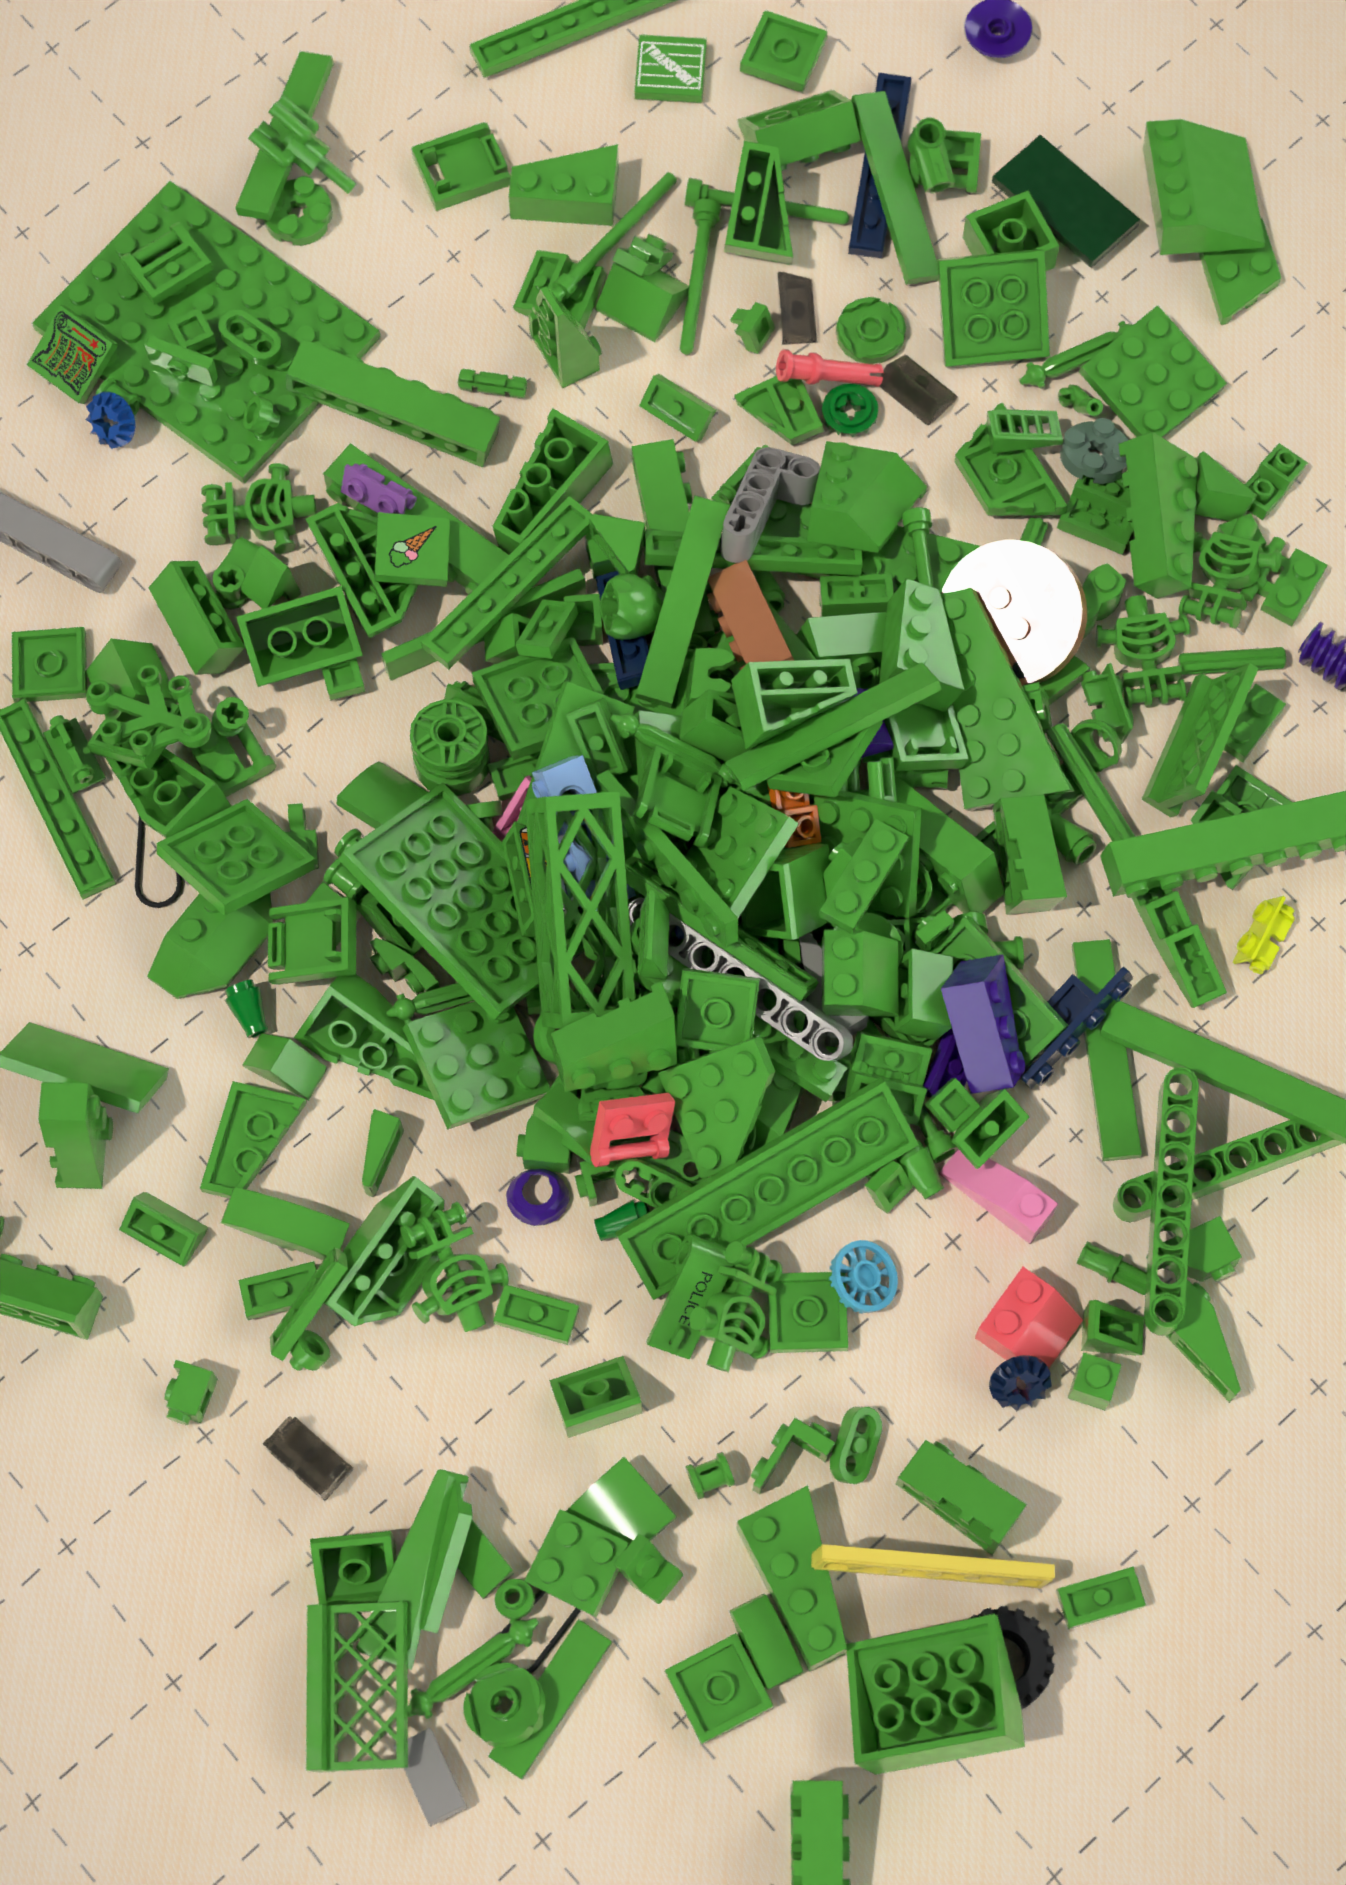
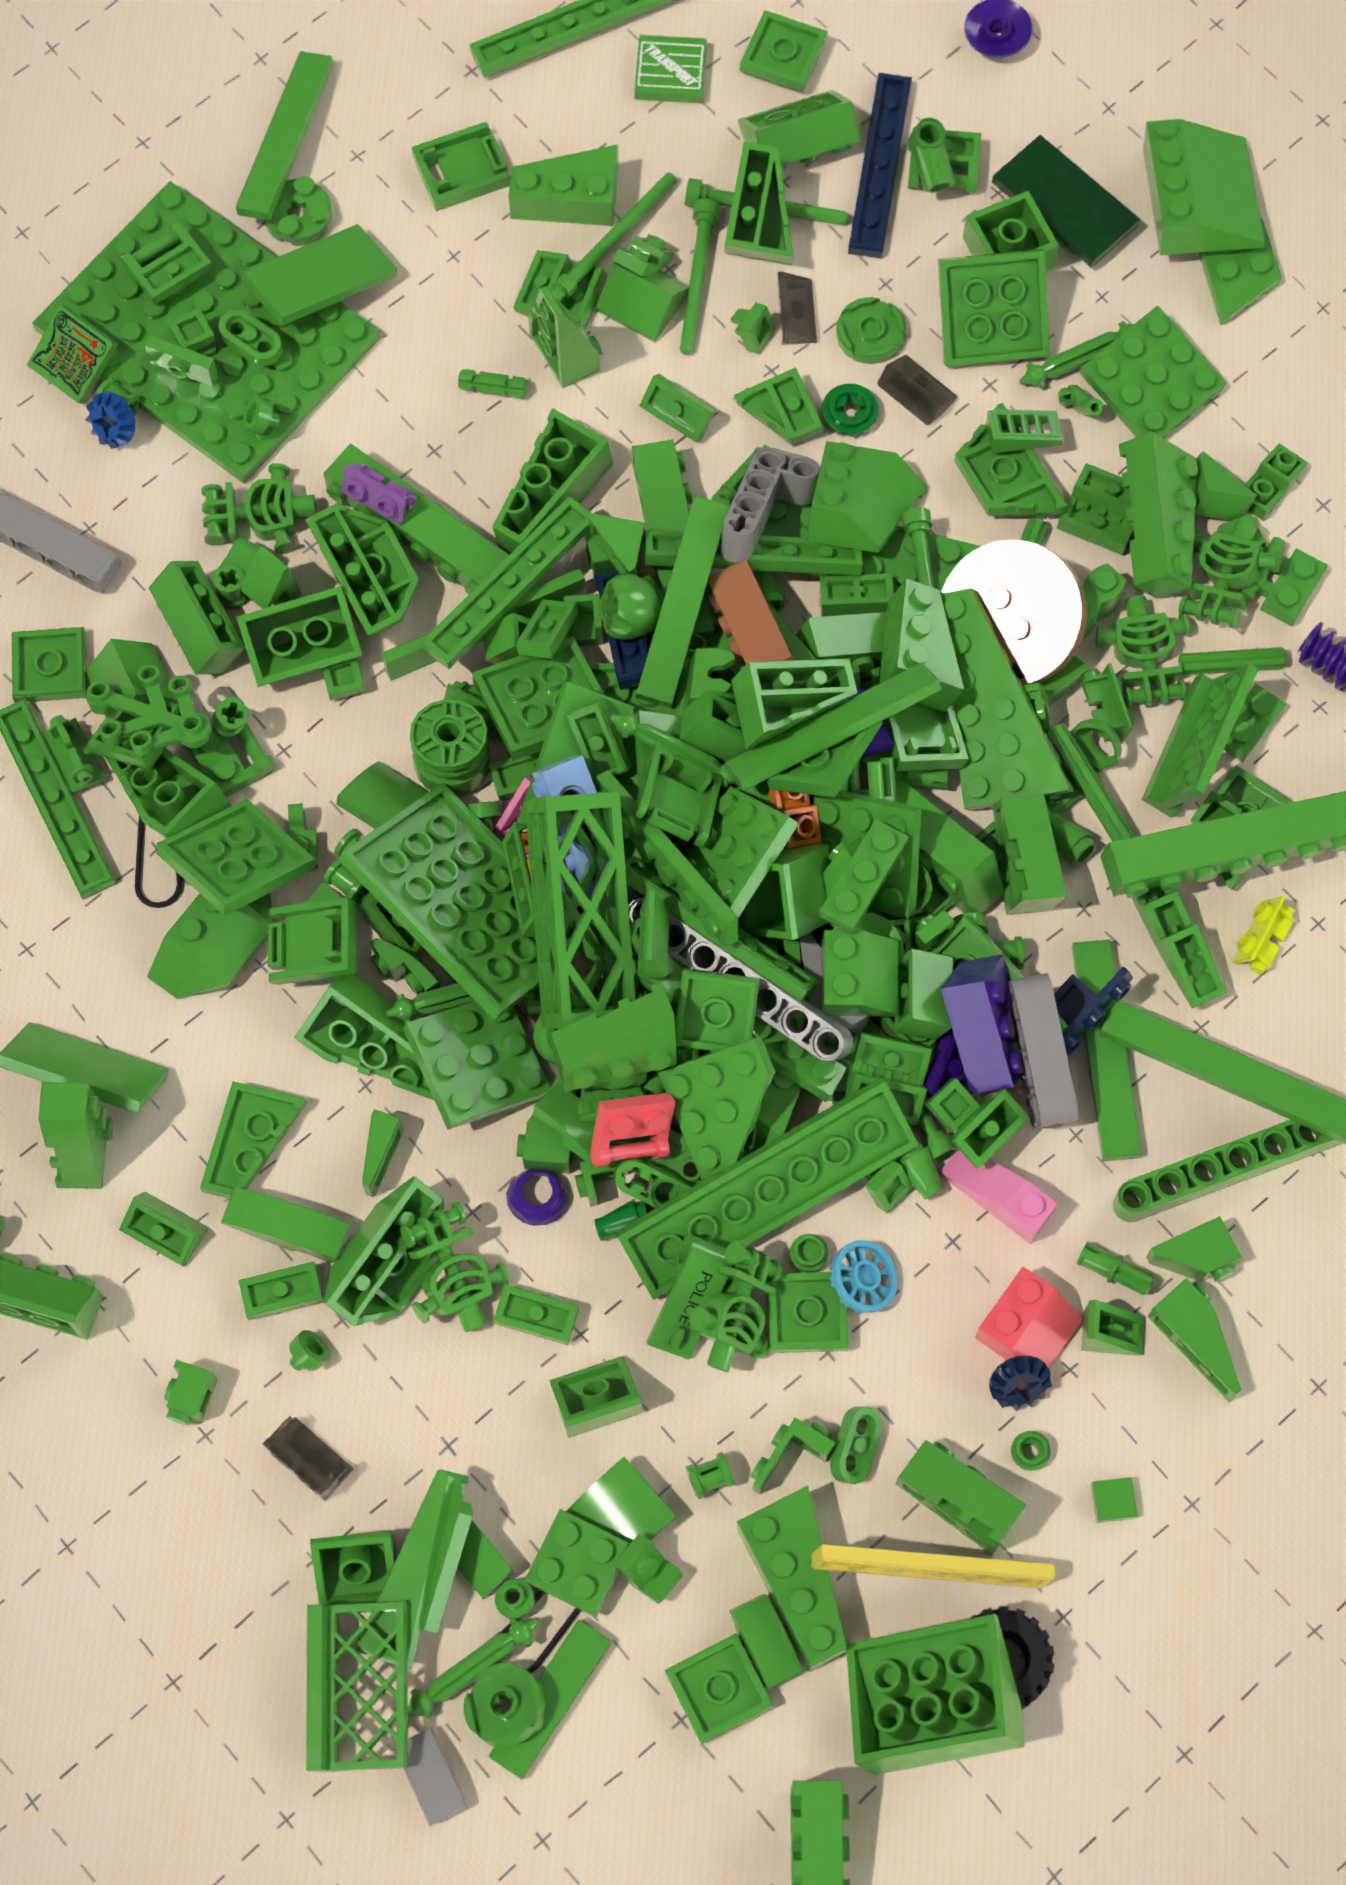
green cone [225,979,268,1038] -> none
bright green slope [243,1033,327,1101] -> none
bright green plant [248,94,357,194] -> none
bright green tile [270,1247,348,1361] -> none
bright green brick [286,339,500,468] -> none
bright green tile [374,512,450,587] -> none
coral pin [776,349,884,387] -> none
bright green tile [851,91,939,285] -> none
bright green plate [1056,1567,1146,1629] -> none
sand green plate [1060,418,1128,484] -> none
bright green brick [1068,1352,1121,1411] -> none
bright green beam [1144,1067,1199,1336] -> none
none -> bright green tile [242,224,398,326]
none -> bright green plate [790,1234,828,1273]
none -> light grey beam [1008,973,1078,1128]
none -> bright green plate [1011,1431,1051,1471]
none -> bright green tile [1091,1477,1138,1523]

